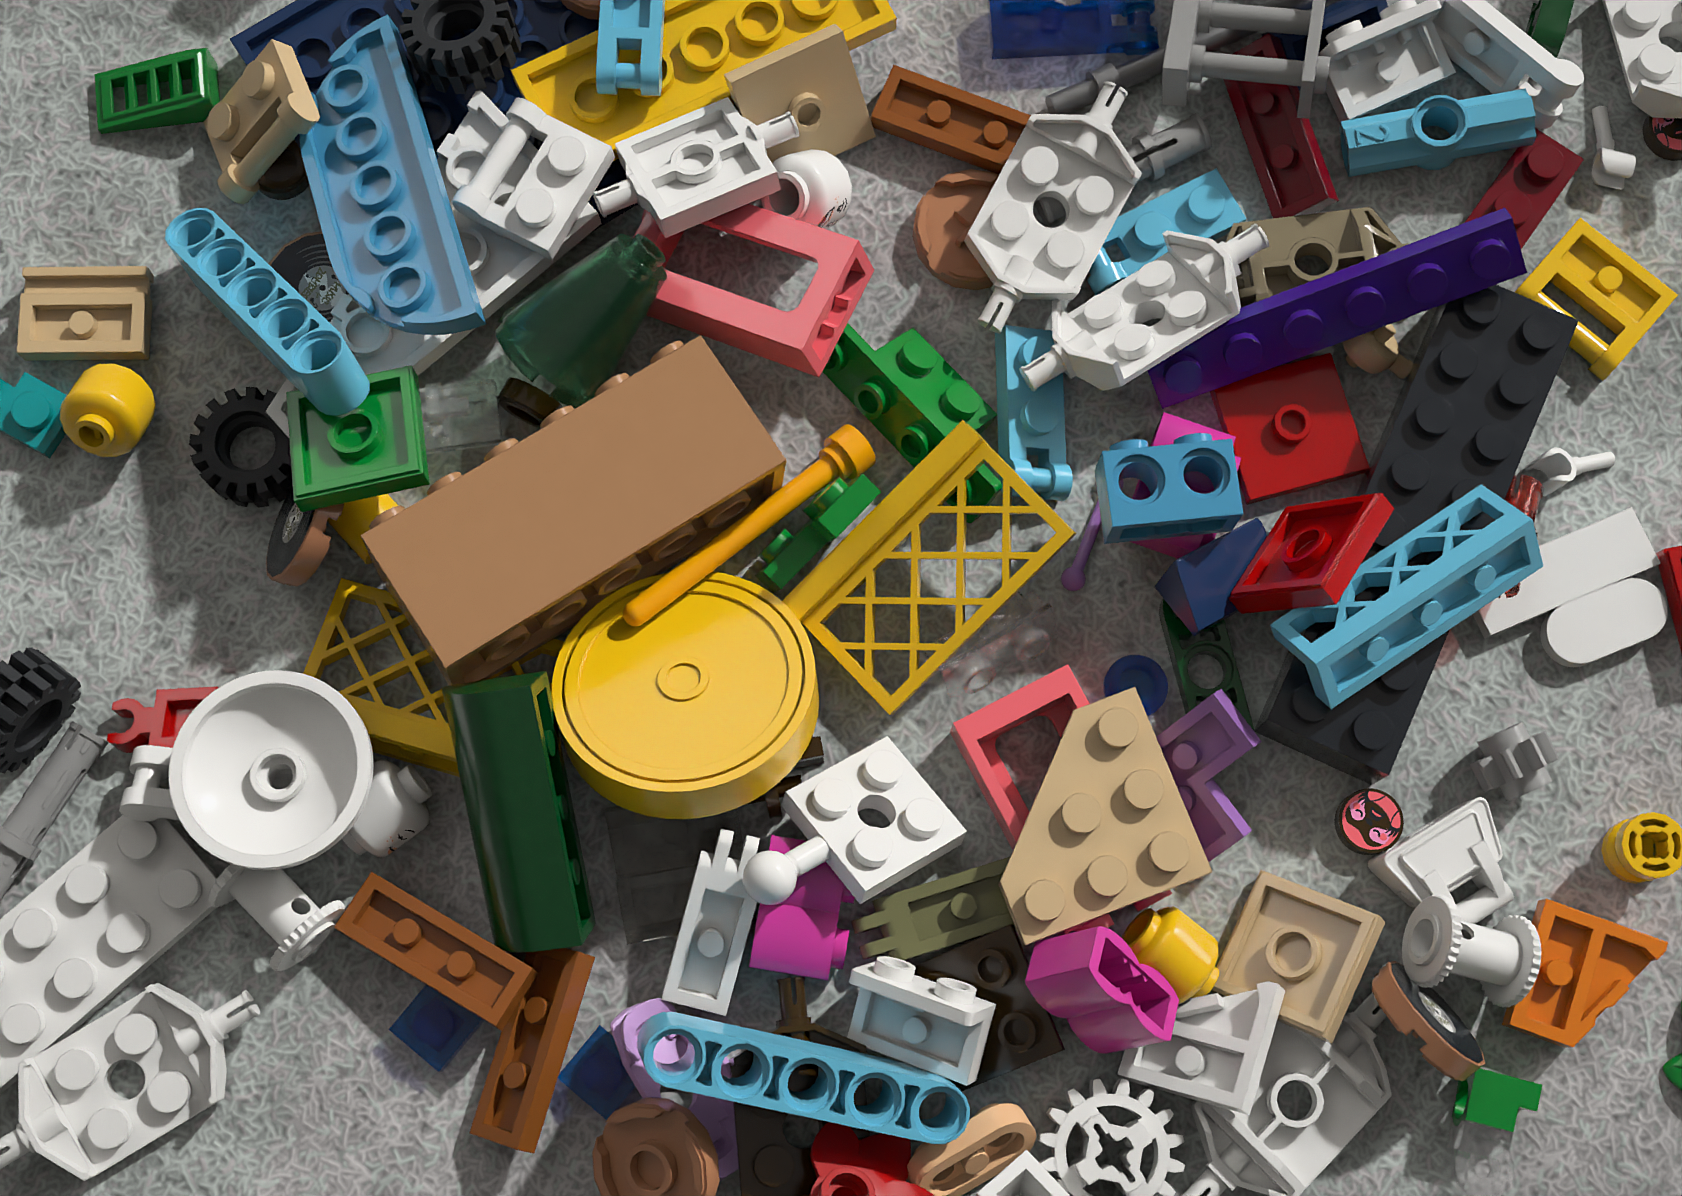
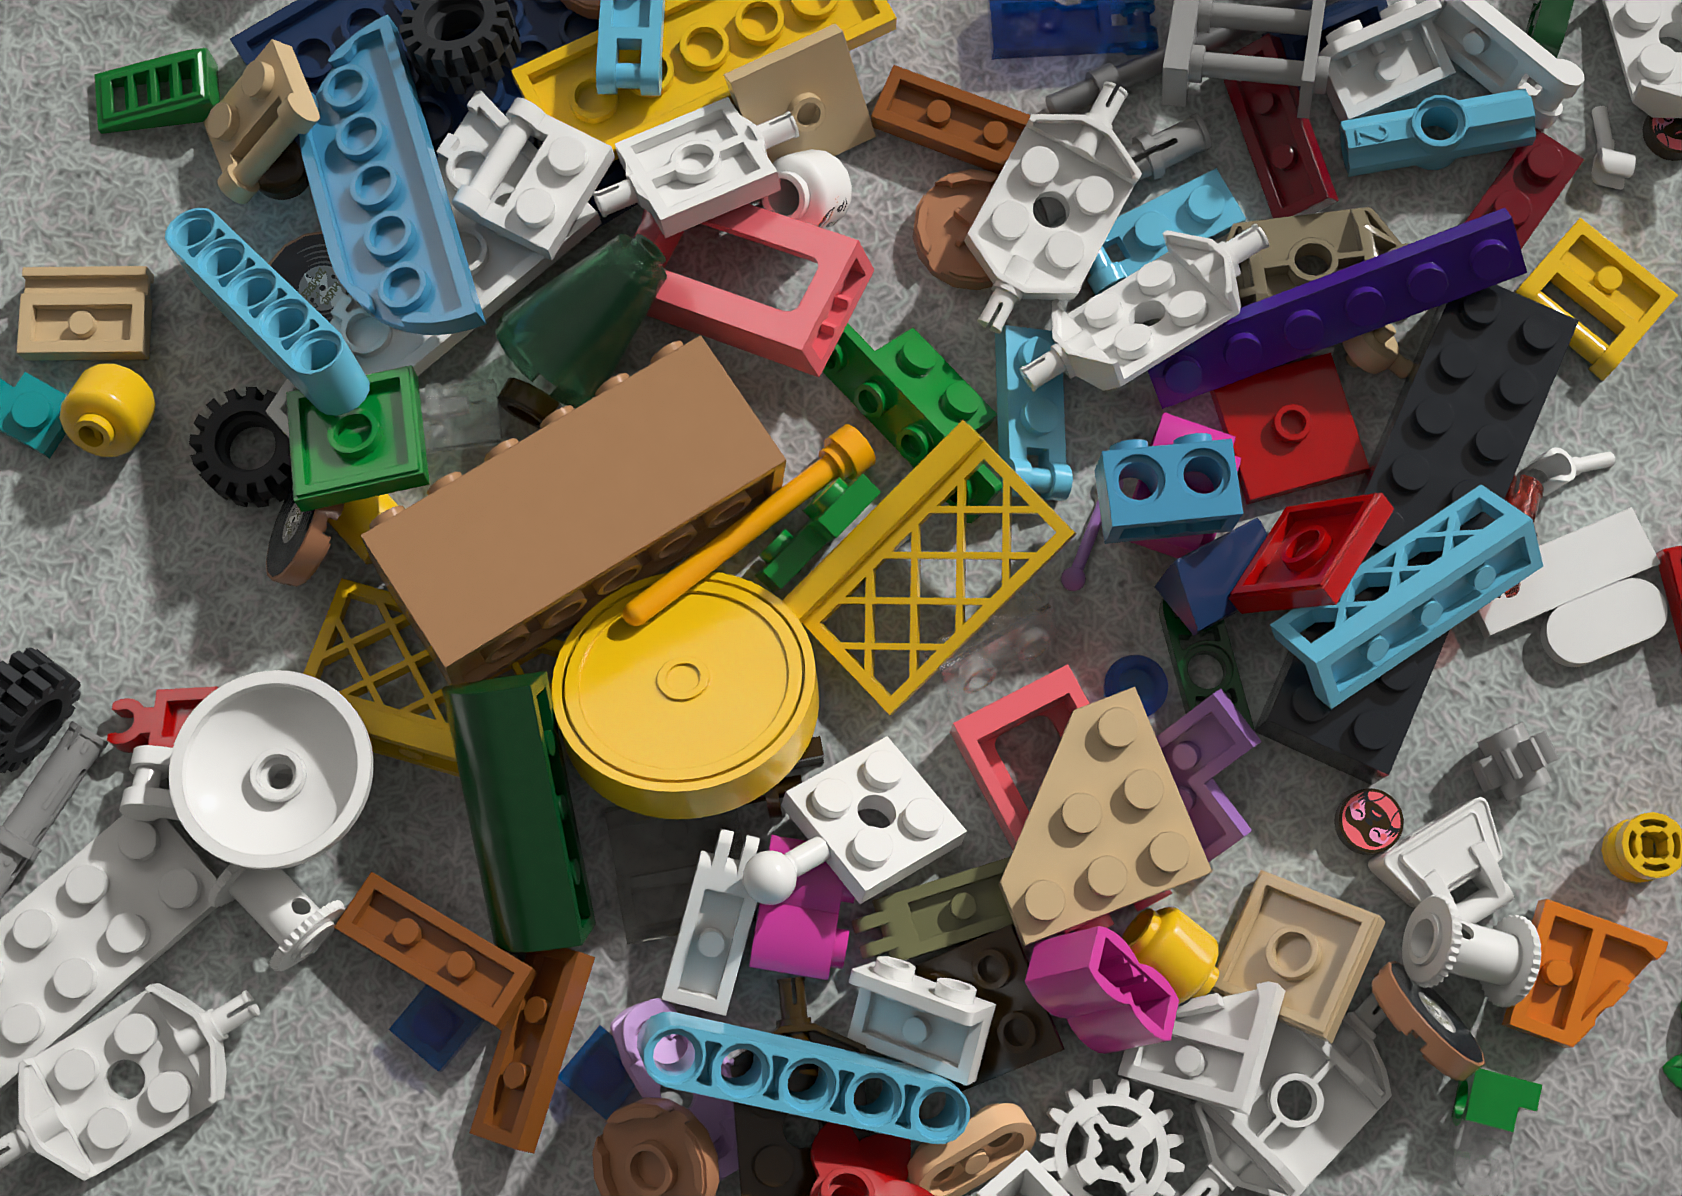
white head [342,760,432,857] -> none

